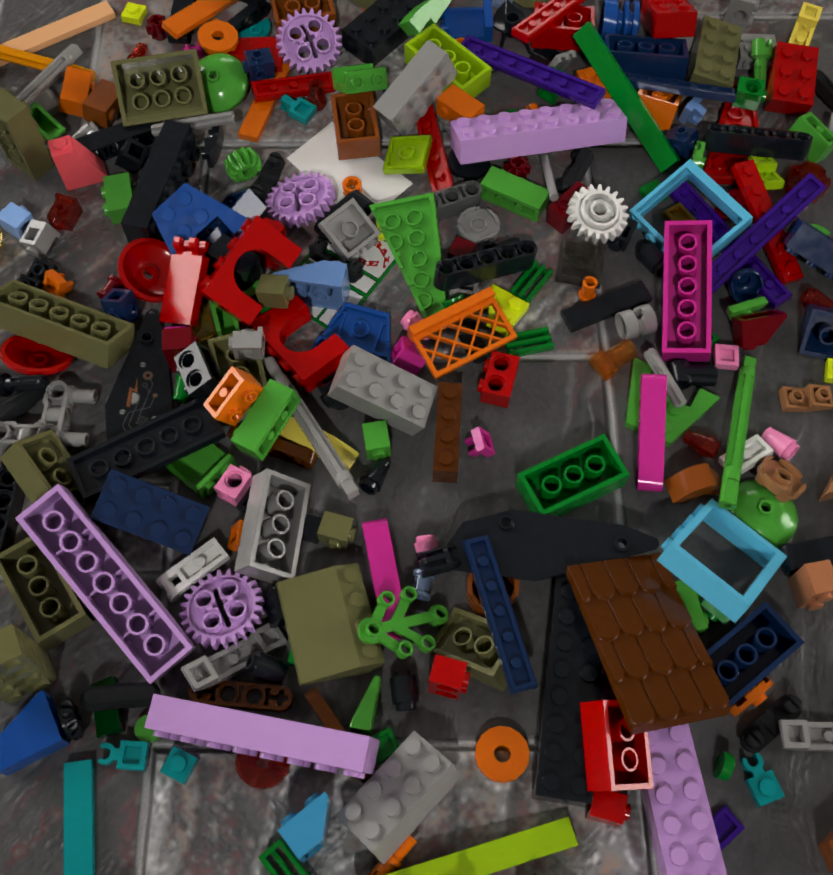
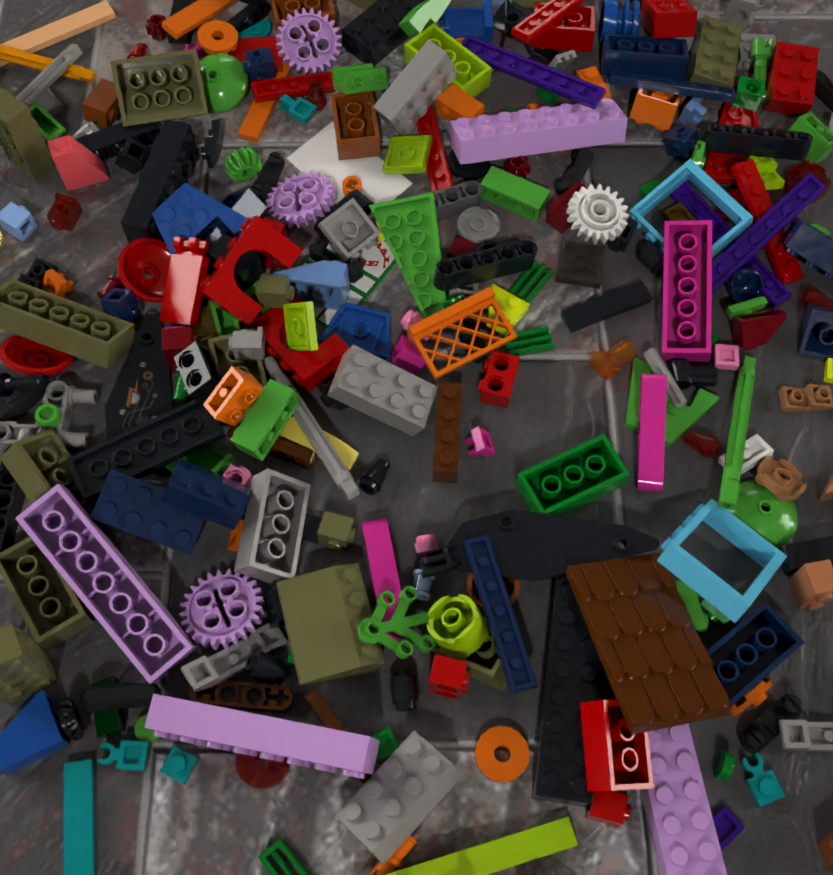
light grey brick [19,219,61,257] -> none
orange brick [59,66,95,118] -> none
bright green brick [100,172,135,225] -> none
neon yellow plate [121,2,148,26] -> none
light grey axle [151,111,235,137] -> none
white plate [156,537,230,602] -> none
dark azure slope [278,791,332,863] -> none
bright green slope [349,675,382,735] -> none
bright green brick [362,420,391,461] -> none
light grey bar [539,153,559,201] -> none
green tile [573,21,680,173] -> none
orange pin [578,276,598,302] -> none
light grey wheel [615,304,658,341] -> none
dark orange brick [664,463,721,504] -> none
bright pink cone [761,427,800,461] -> none
light yellow slope [788,2,823,46] -> none
none -> bright green tile [35,403,62,429]
none -> dark blue slope [161,458,250,530]
none -> lime plate [283,301,318,351]
none -> lime brick [427,594,489,660]

